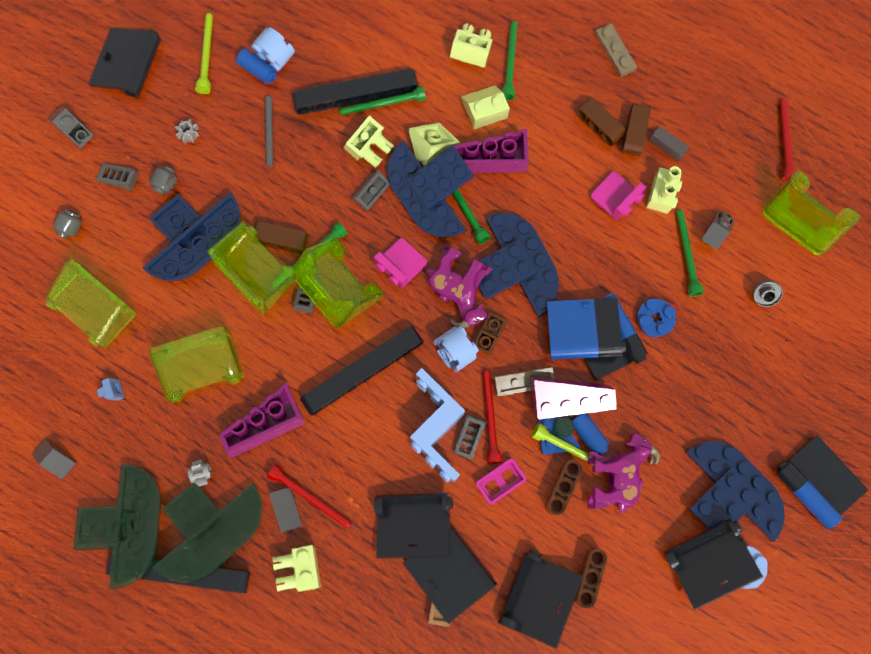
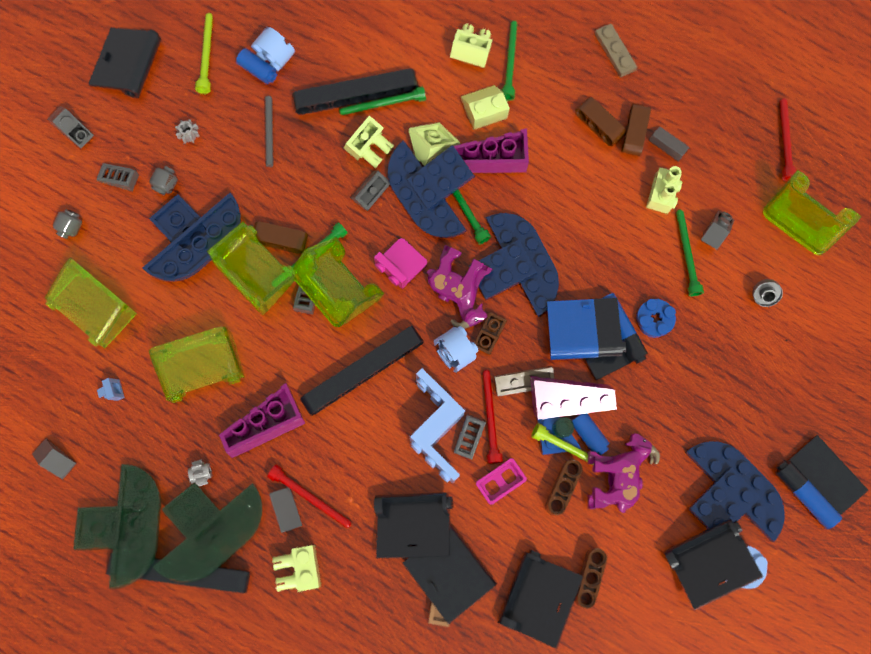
dark pink bracket [591,172,646,221] -> none

